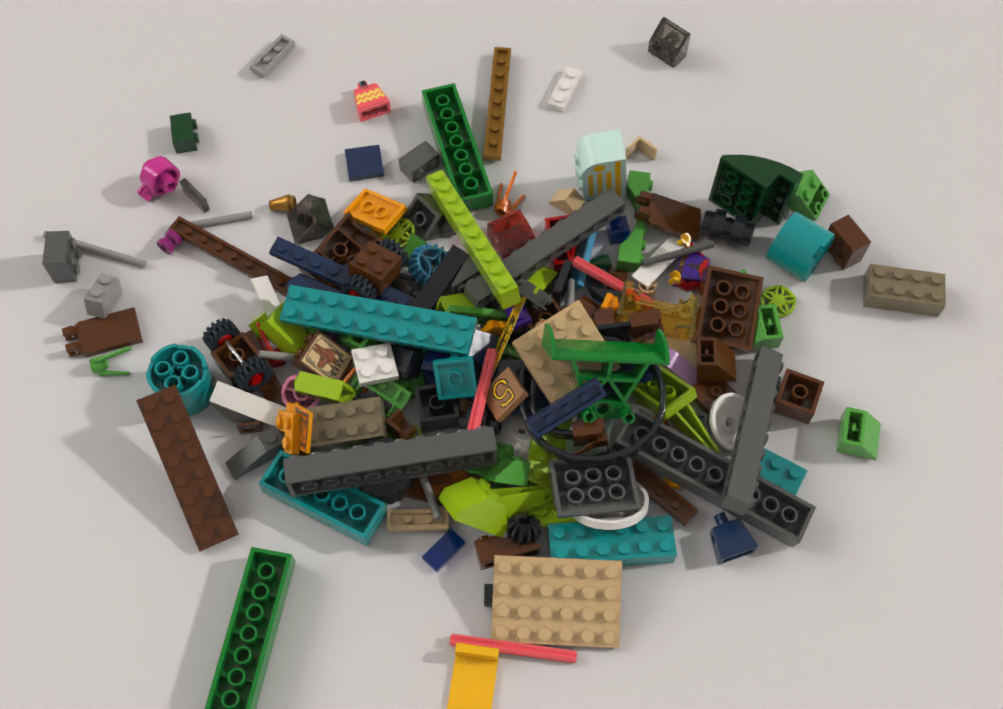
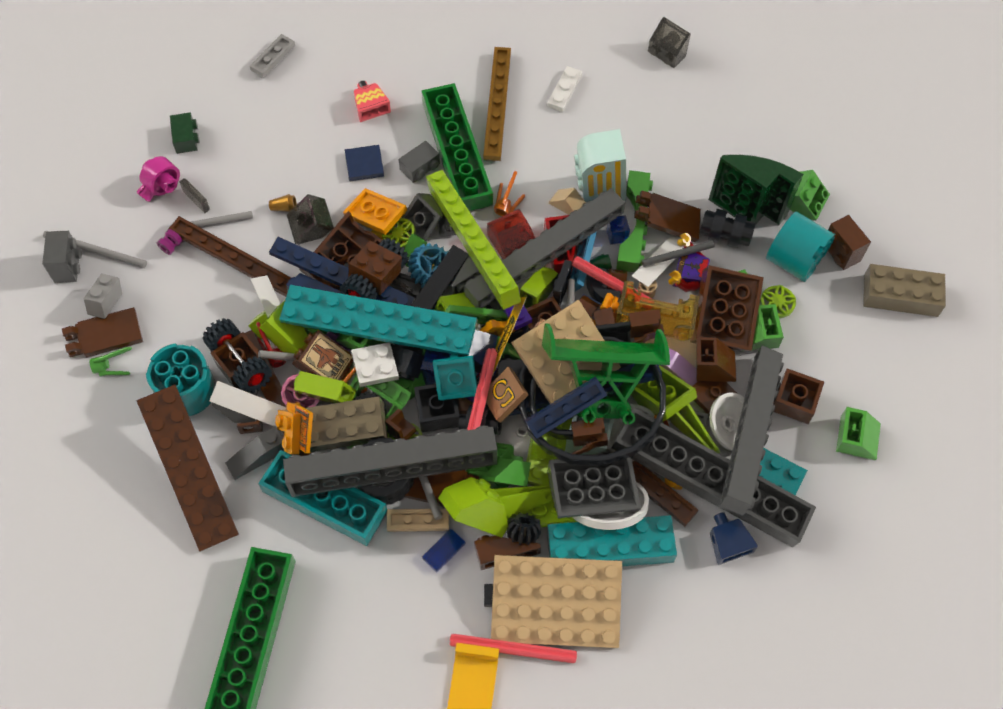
dark grey hinge [517,278,554,312] -> none
tan bracket [625,136,658,160] -> none

